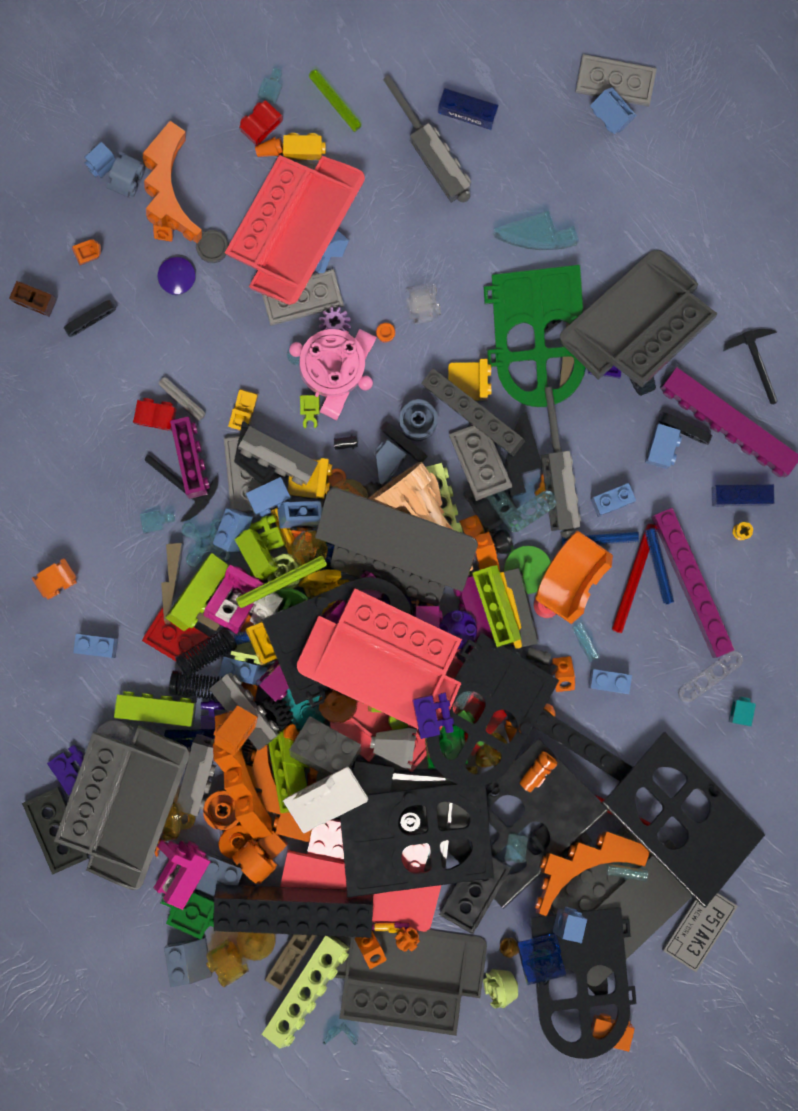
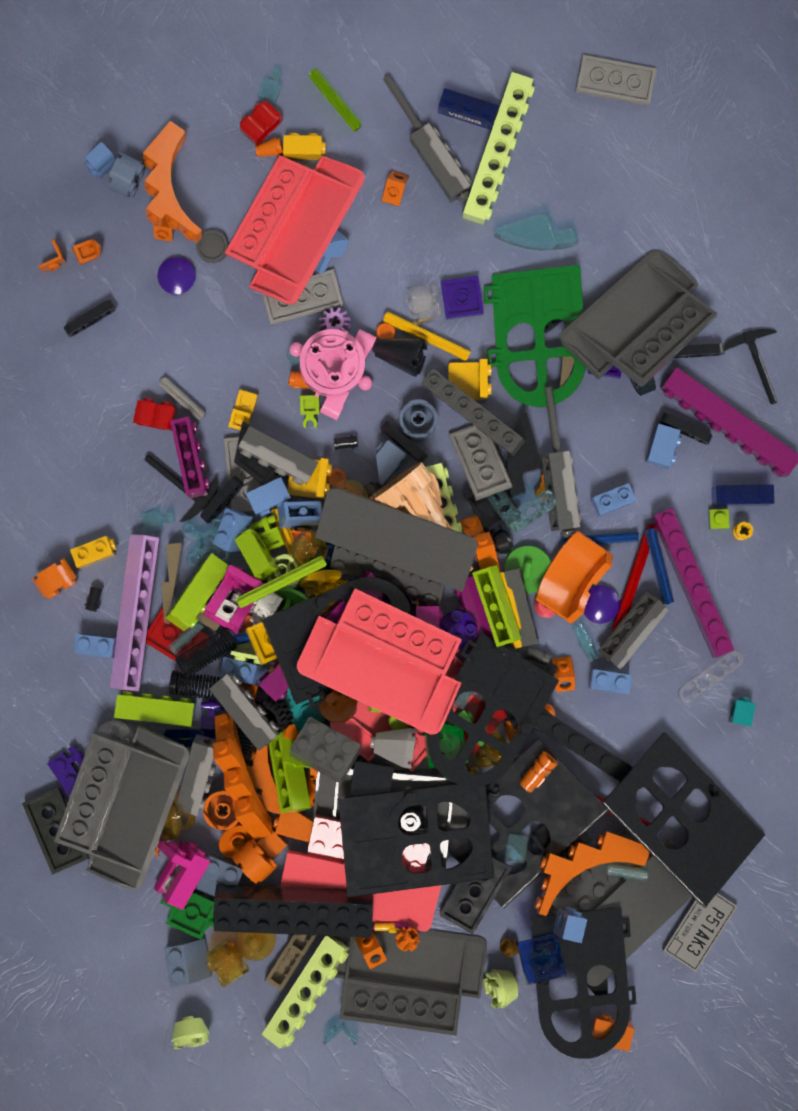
reddish brown brick [9,281,56,317] -> none
orange brick [214,705,258,756] -> none
white bracket [283,767,368,833] -> none
dark purple plate [412,692,454,739] -> none
medium blue brick [590,87,637,134] -> none
none -> orange bracket [38,239,66,273]
none -> yellow brick [70,536,117,569]
none -> black pin [84,587,102,612]
none -> lavender brick [110,534,159,691]
none -> clear light blue pin [168,621,204,655]
none -> yellowish green cone [171,1016,210,1049]
none -> black beam [200,476,244,524]
none -> orange cone [288,370,310,389]
none -> black cone [372,338,427,377]
none -> orange bracket [382,170,409,206]
none -> yellow axle [383,312,470,361]
none -> dark purple plate [440,276,484,320]
none -> yellowish green brick [462,72,535,225]
none -> dark purple dish [584,585,620,624]
none -> dark grey piece [598,592,669,670]
none -> black beam [672,343,725,359]
none -> lime plate [708,509,730,529]

